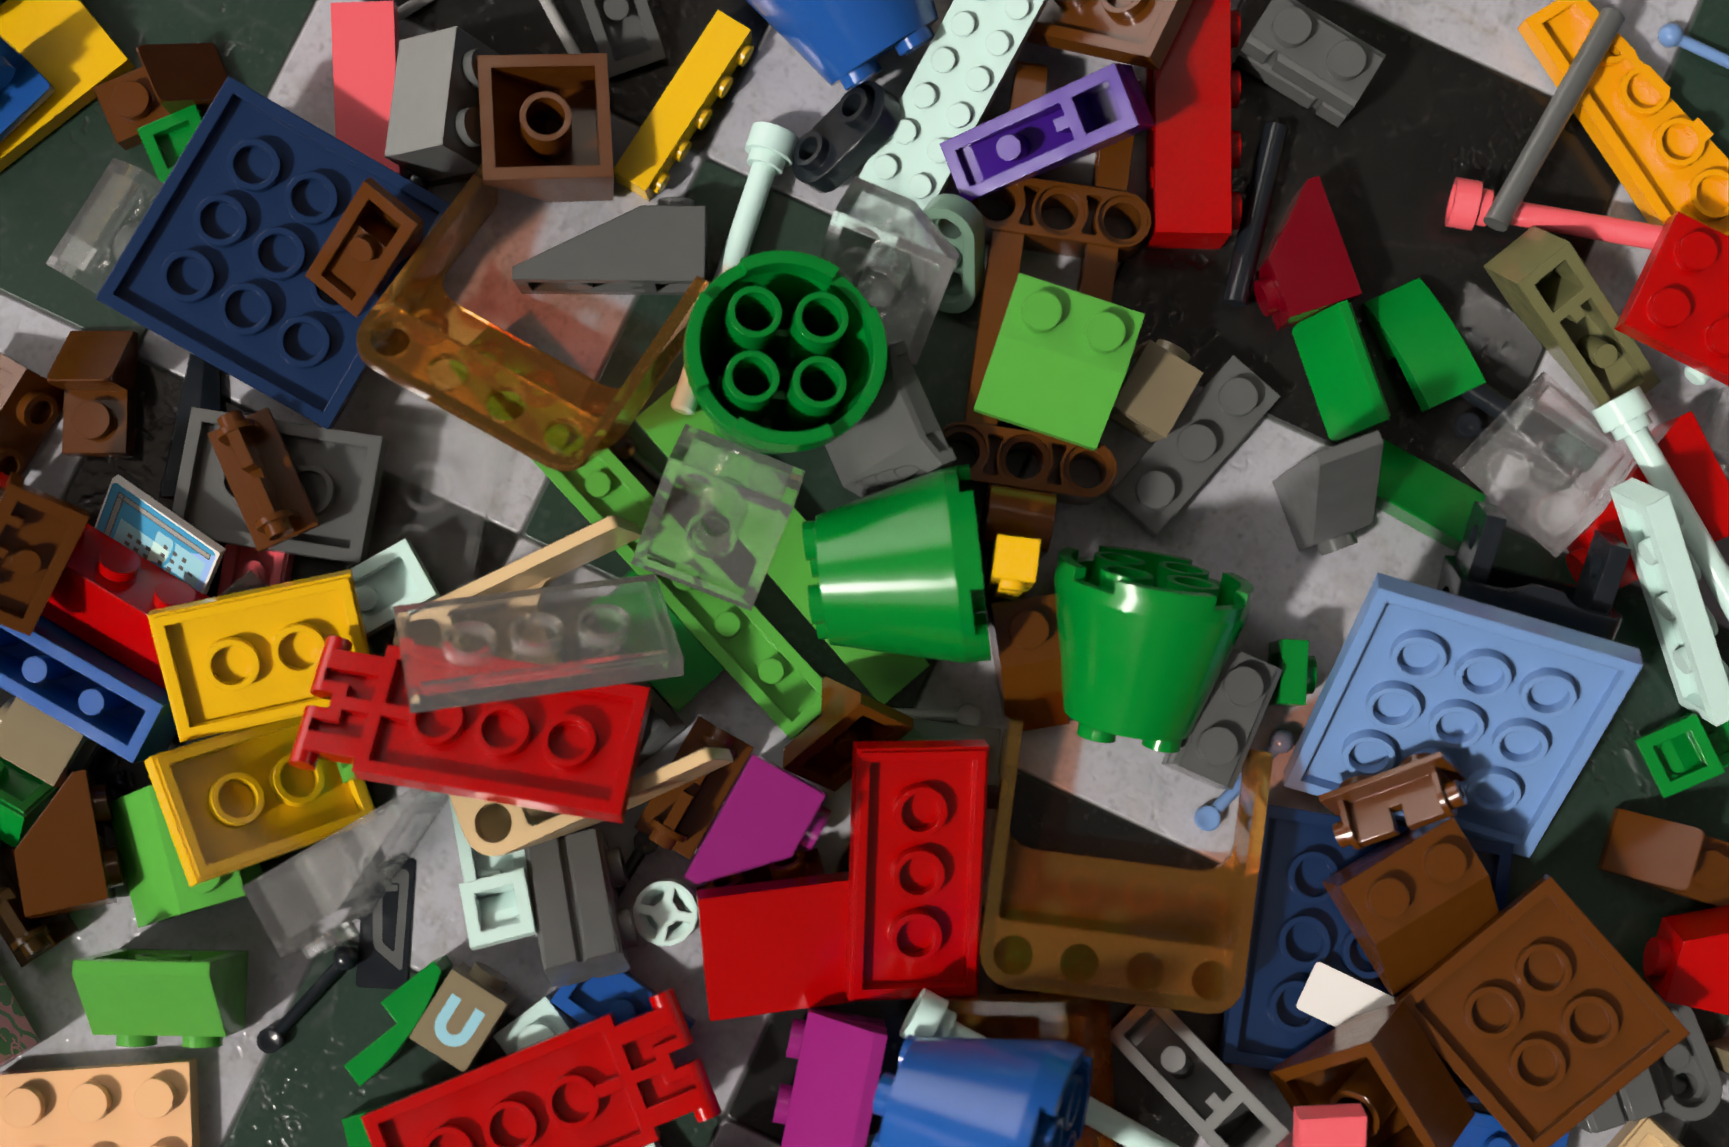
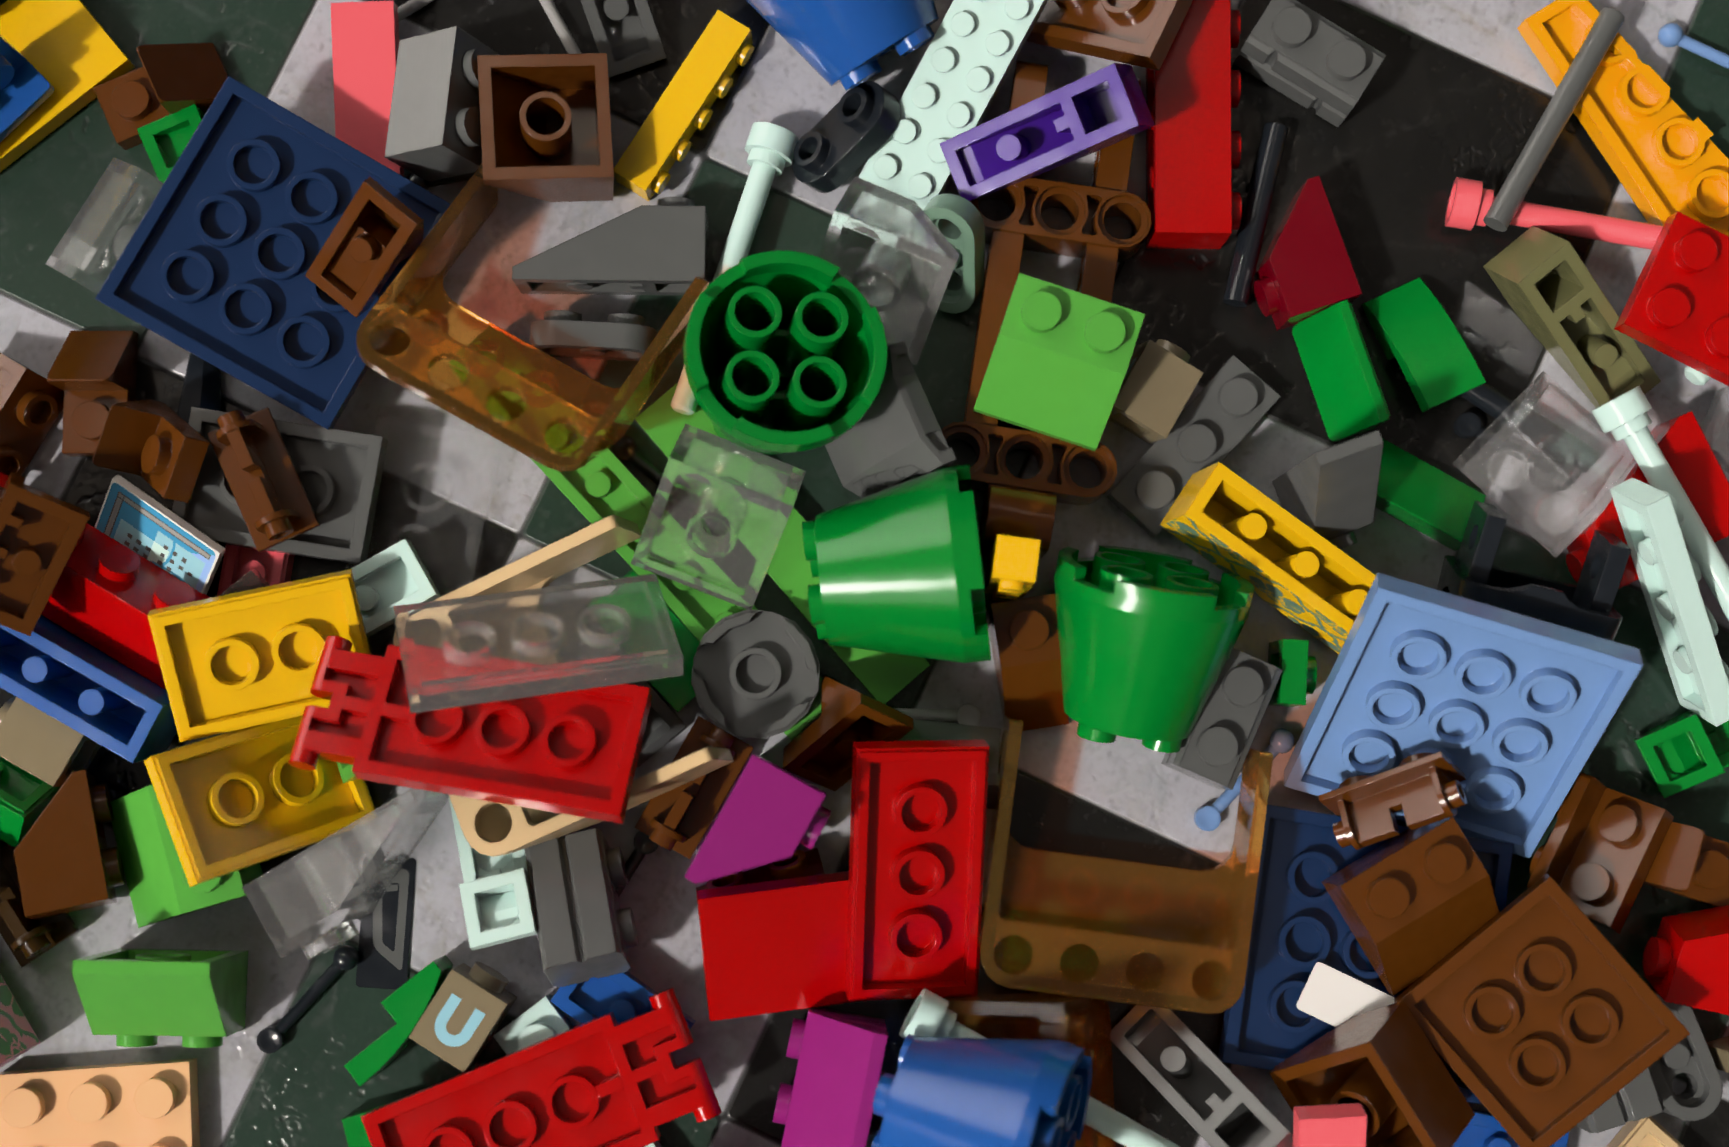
light aqua wheel [633,878,699,946] -> none
none -> reddish brown slope [92,399,210,503]
none -> dark grey plate [529,310,657,361]
none -> dark grey tile [691,610,820,739]
none -> yellow brick [1160,462,1376,654]
none -> reddish brown bracket [1527,772,1674,934]

